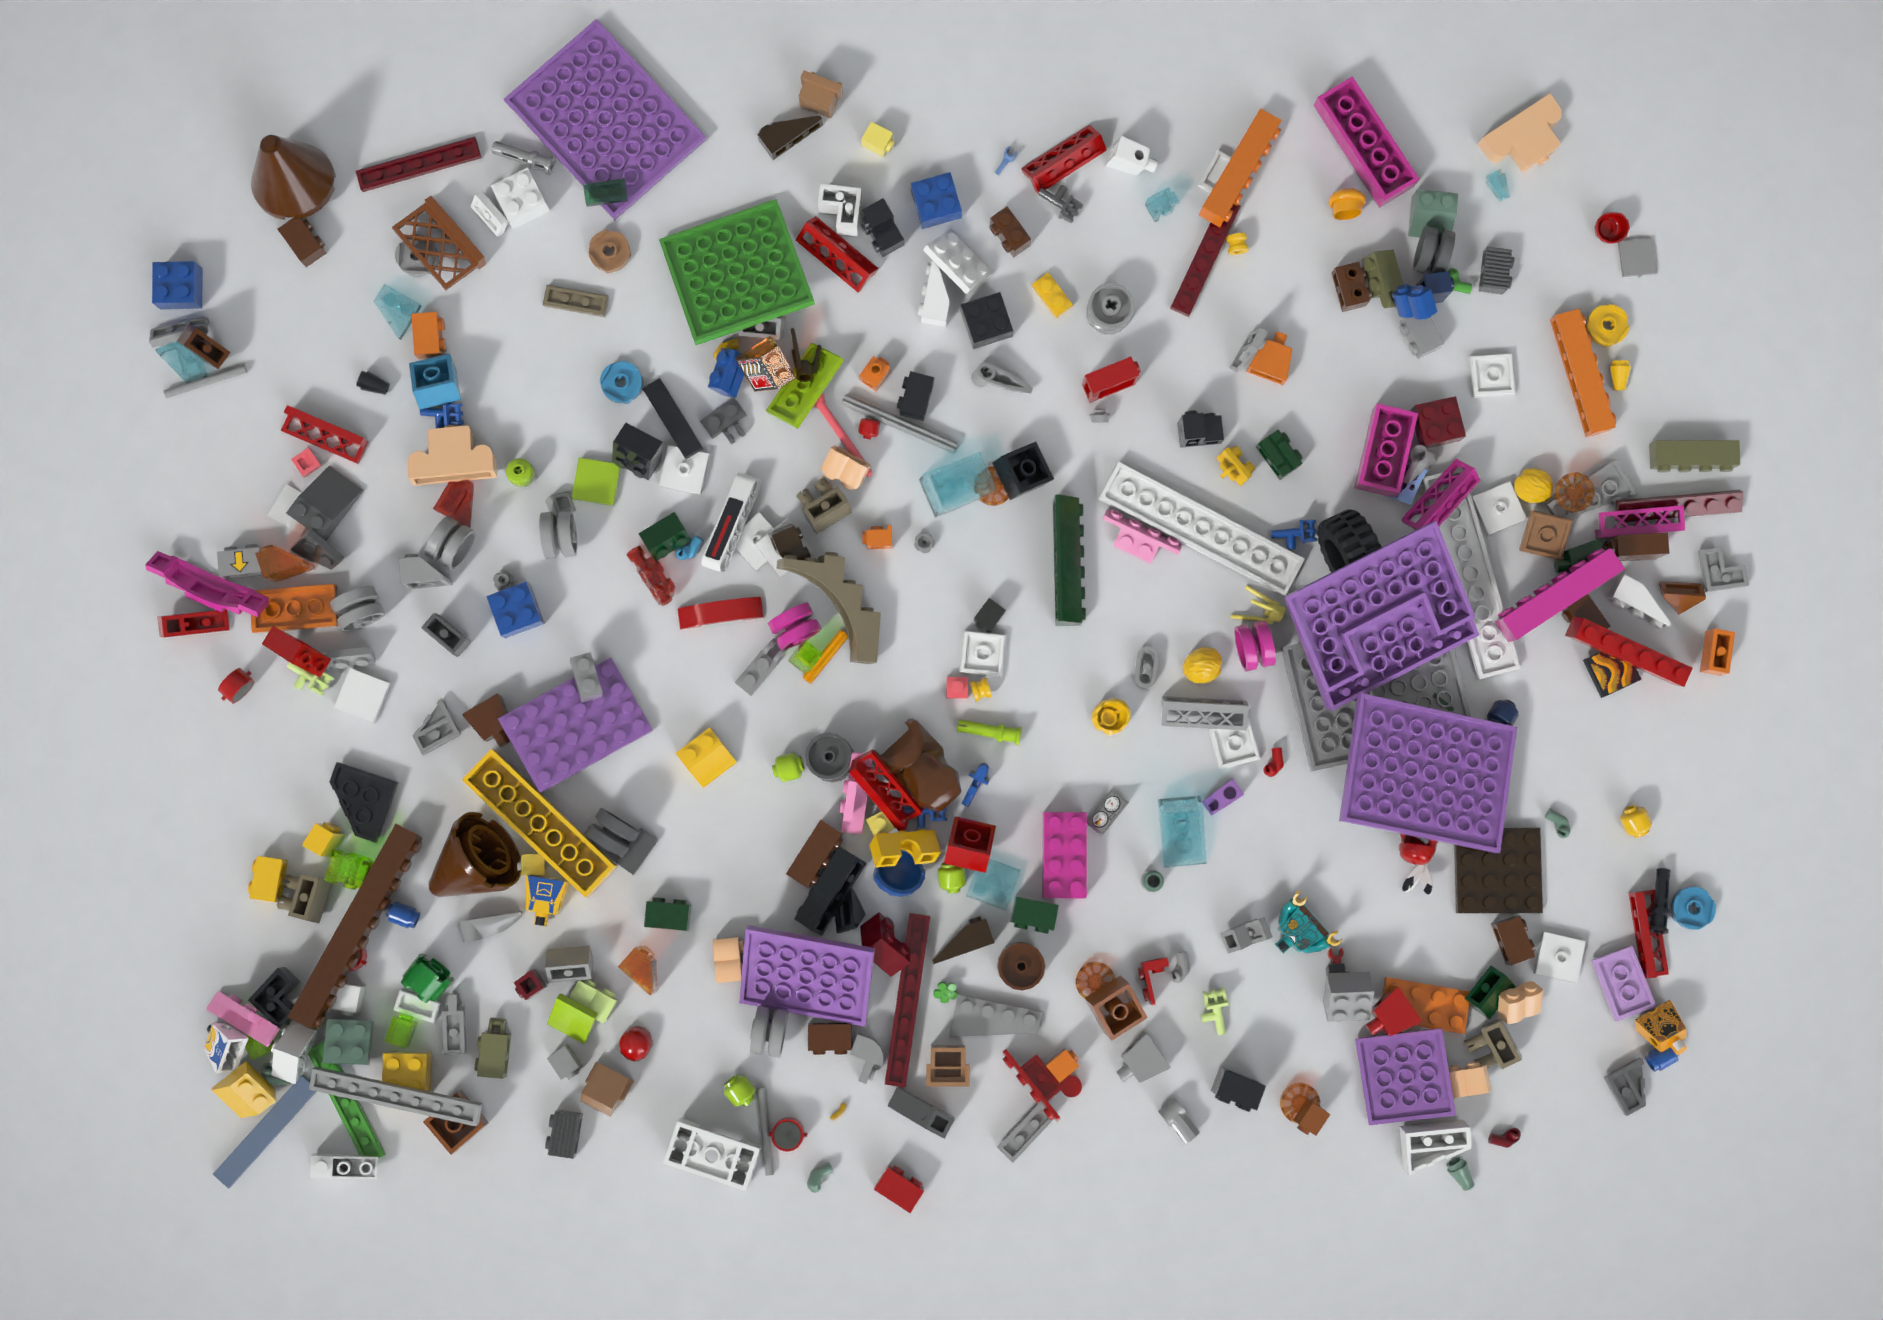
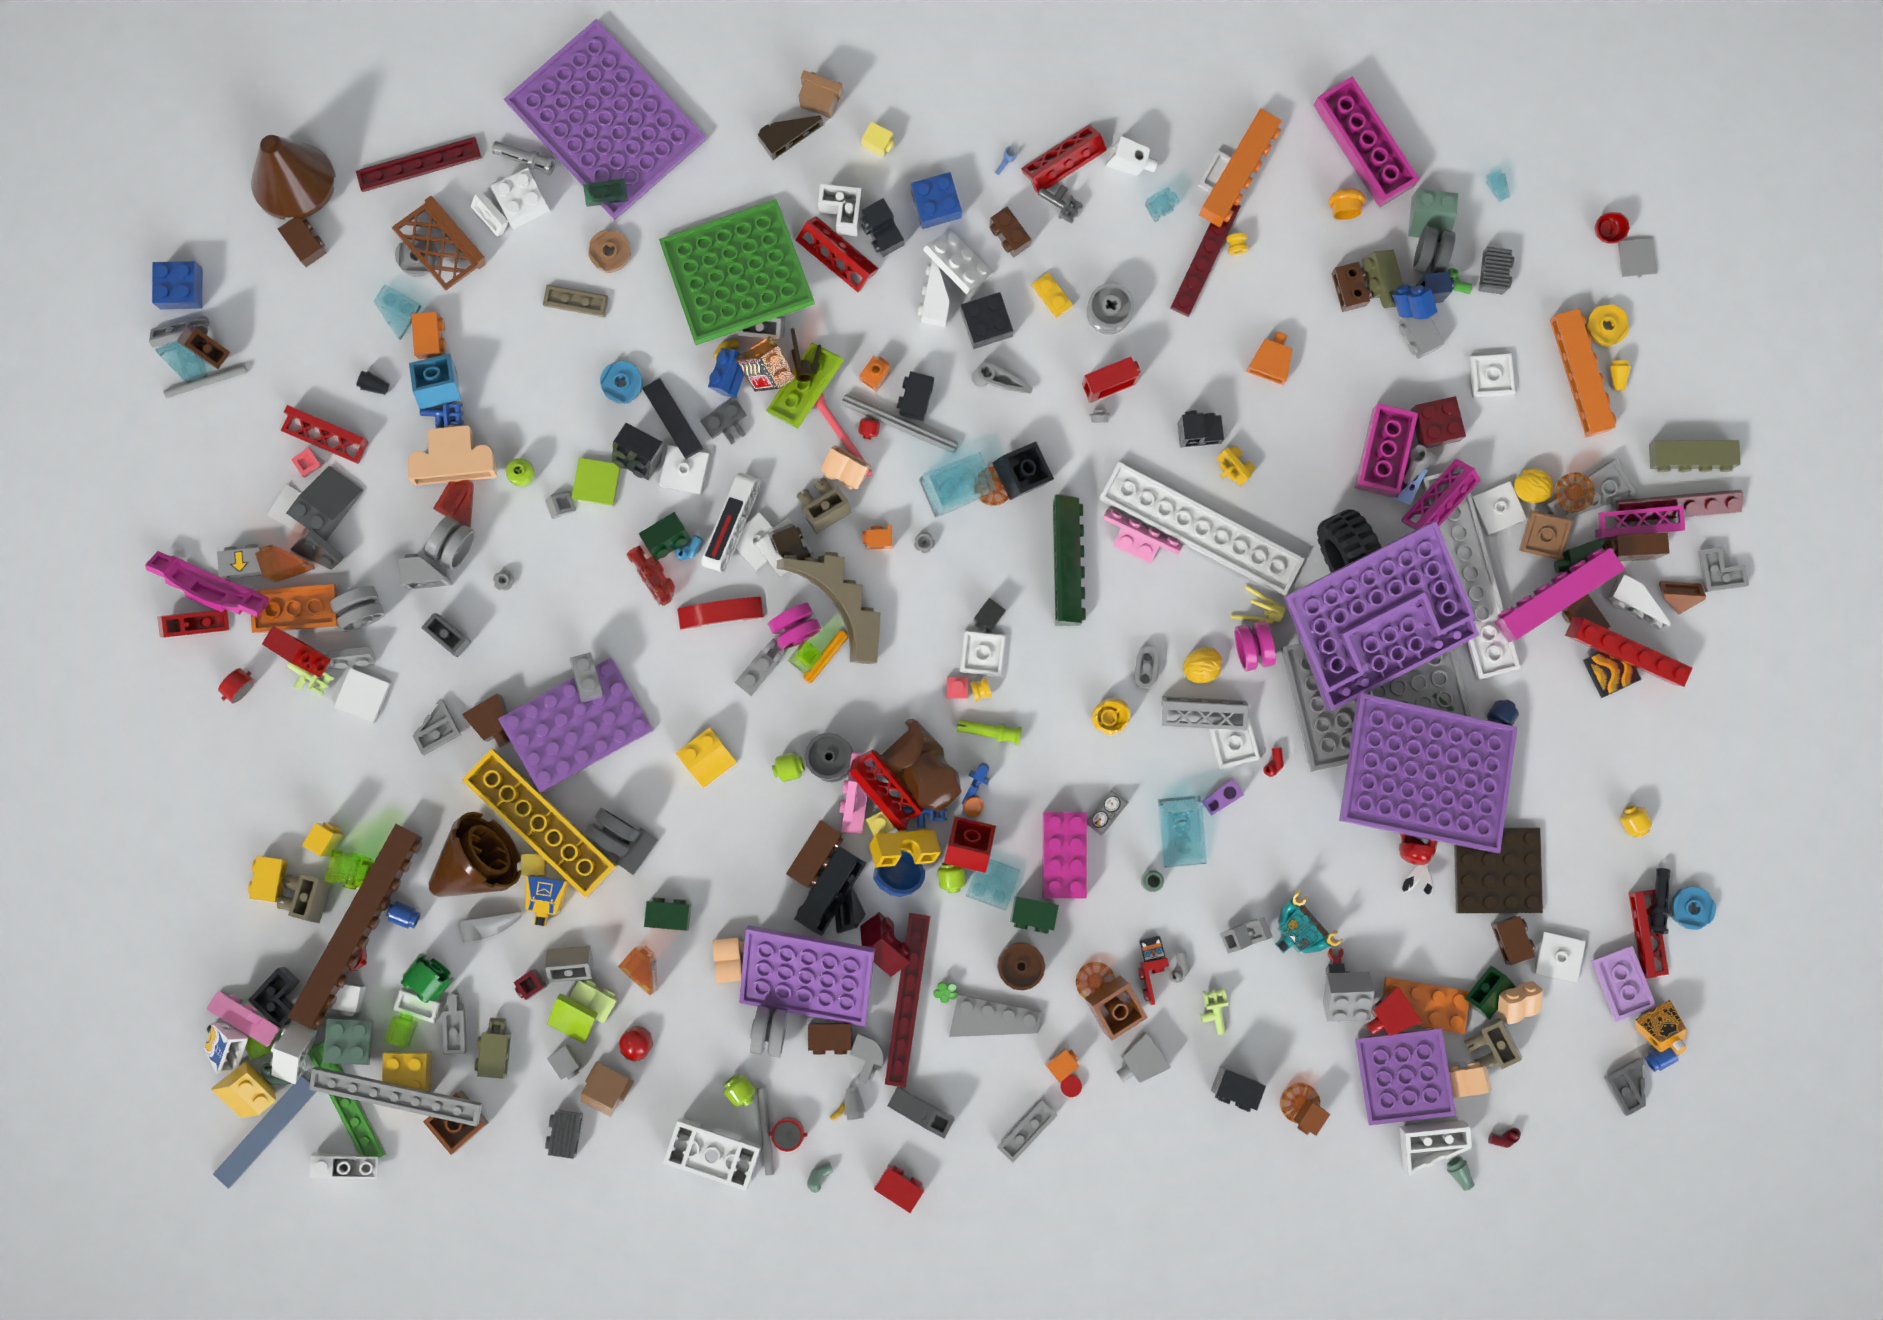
black plate [329,762,399,843] -> none
blue brick [486,582,545,638] -> none
light grey wheel [539,510,577,559] -> none
medium nougat plate [926,1045,970,1087] -> none
dark brown slope [932,916,994,964] -> none
red bracket [1002,1049,1064,1122] -> none
light grey piece [1158,1098,1200,1144] -> none
light grey wing [1230,328,1268,372] -> none
dark green brick [1256,429,1303,480] -> none
blue arm [1271,520,1317,550] -> none
light nougat brick [1478,94,1562,172] -> none
sand green arm [1545,809,1570,838] -> none
orange brick [1700,628,1735,676] -> none
none -> light grey cone [844,1087,866,1120]
none -> orange piece [963,796,984,817]
none -> tile [1139,935,1165,962]

